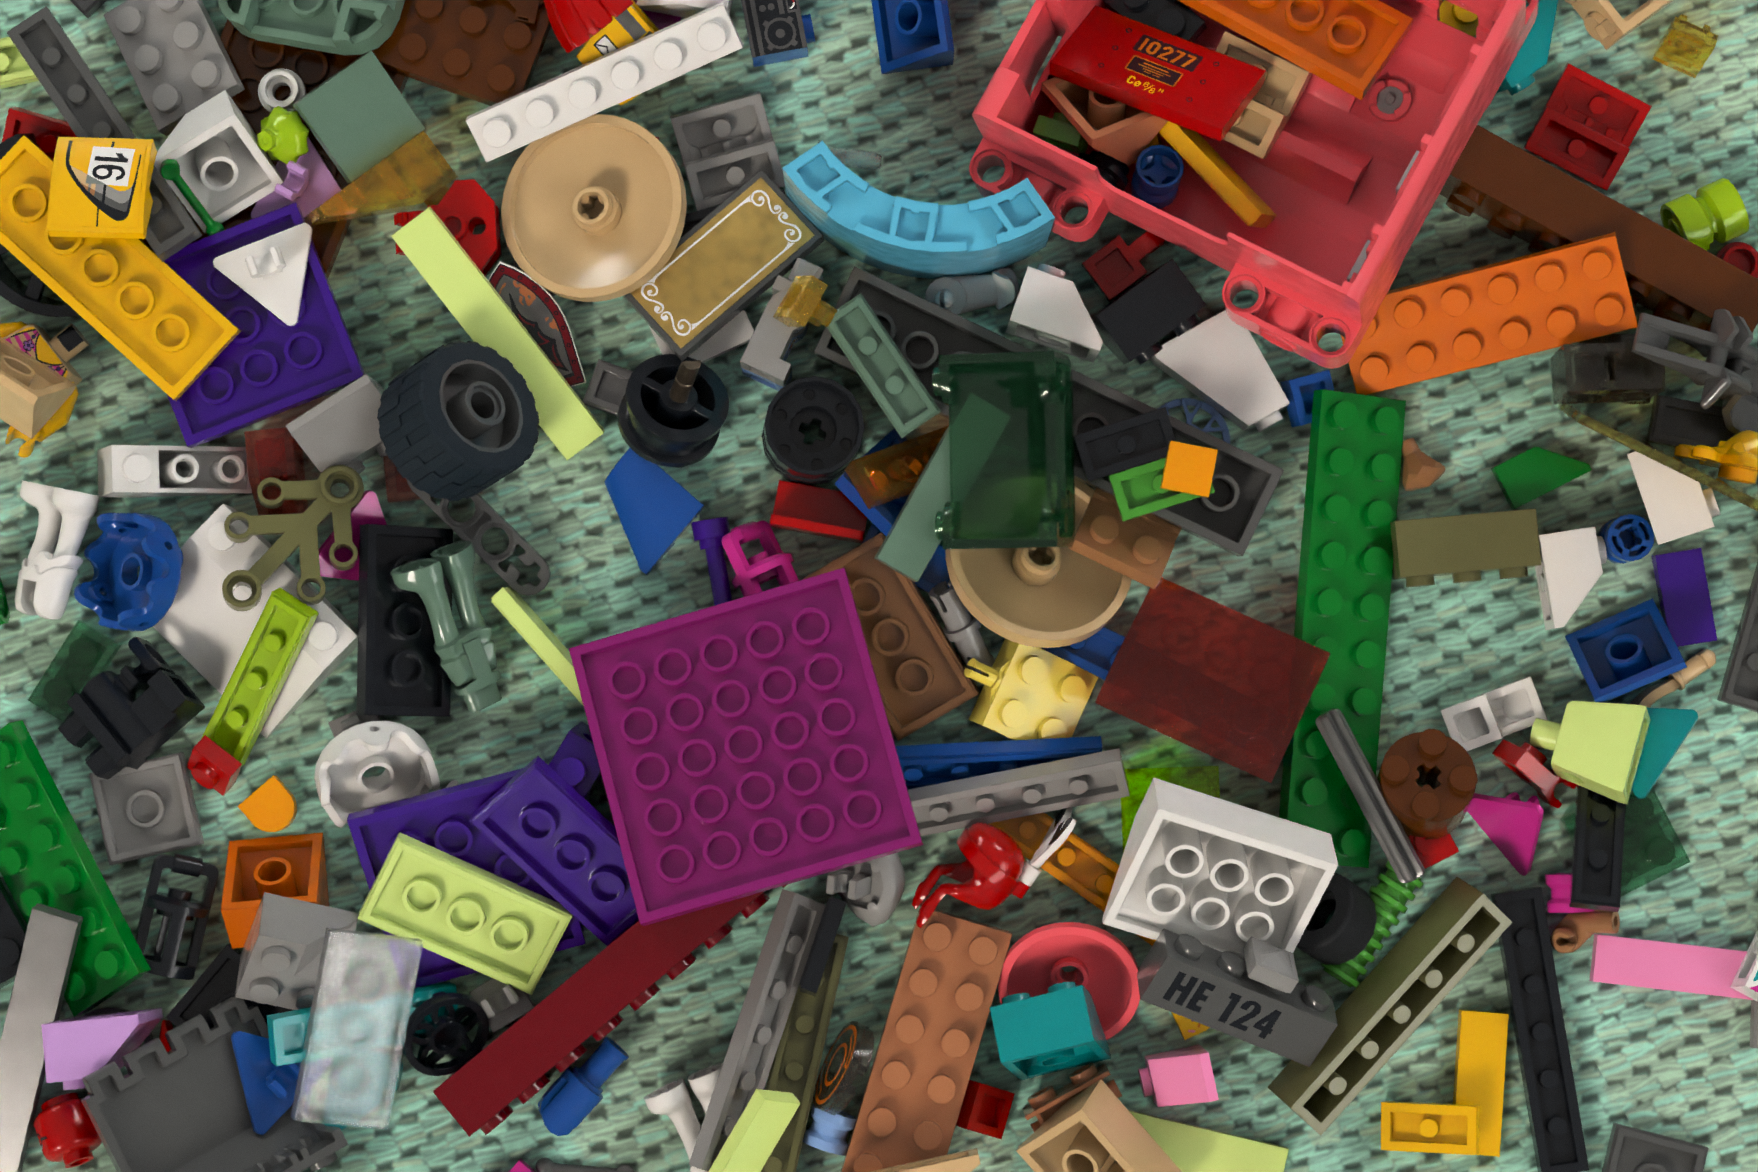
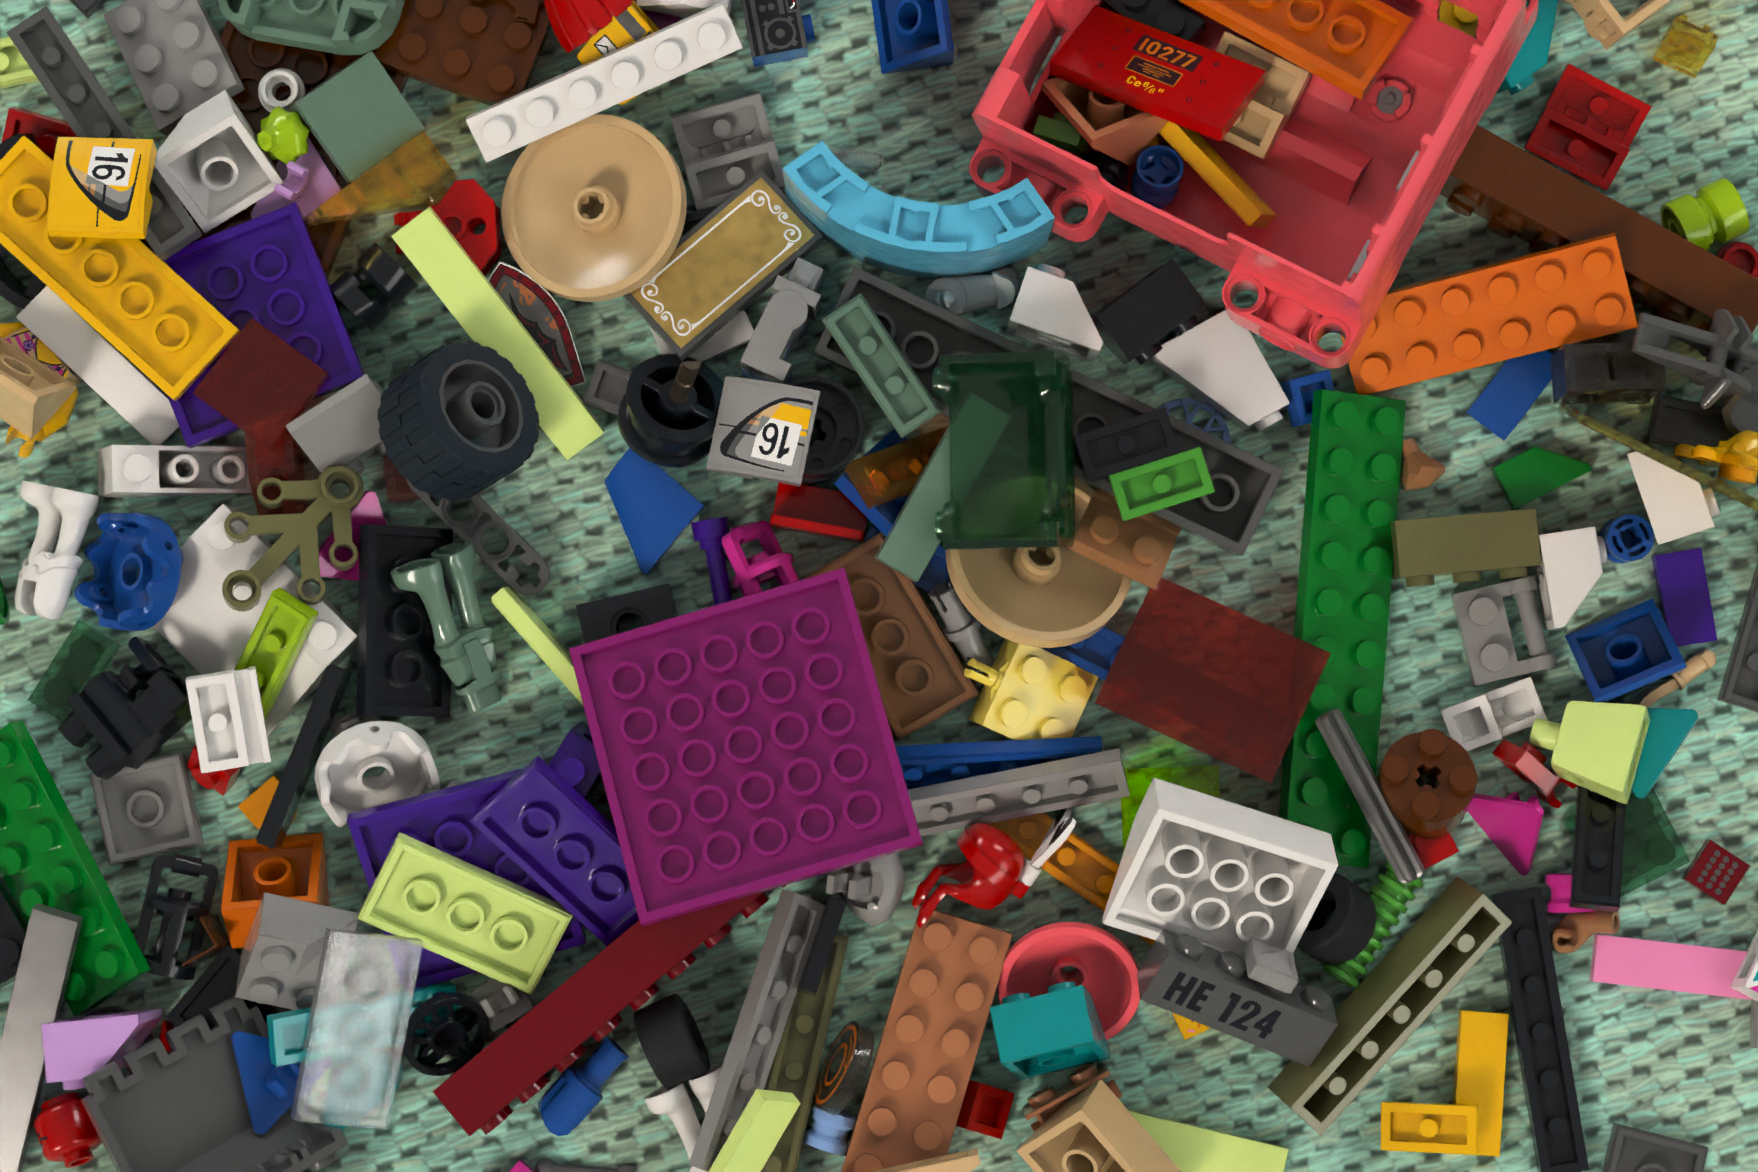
green hinge [160,159,225,236] -> none
white piece [213,223,313,326] -> none
clear yellow tile [773,275,837,327] -> none
red plate [1081,231,1165,302] -> none
bright pink slope [1138,1044,1219,1107] -> none
light orange tile [1160,441,1218,498] -> none
none -> white tile [16,286,179,445]
none -> reddish brown piece [182,914,230,966]
none -> white plate [185,666,271,774]
none -> clear red tile [193,318,330,451]
none -> black tile [256,665,353,849]
none -> black wheel [330,242,418,331]
none -> black brick [576,583,678,643]
none -> black tyre [634,994,710,1089]
none -> slope [706,376,820,487]
none -> light grey plate [1451,575,1557,686]
none -> blue slope [1467,350,1564,441]
none -> dark red tile [1681,839,1750,905]

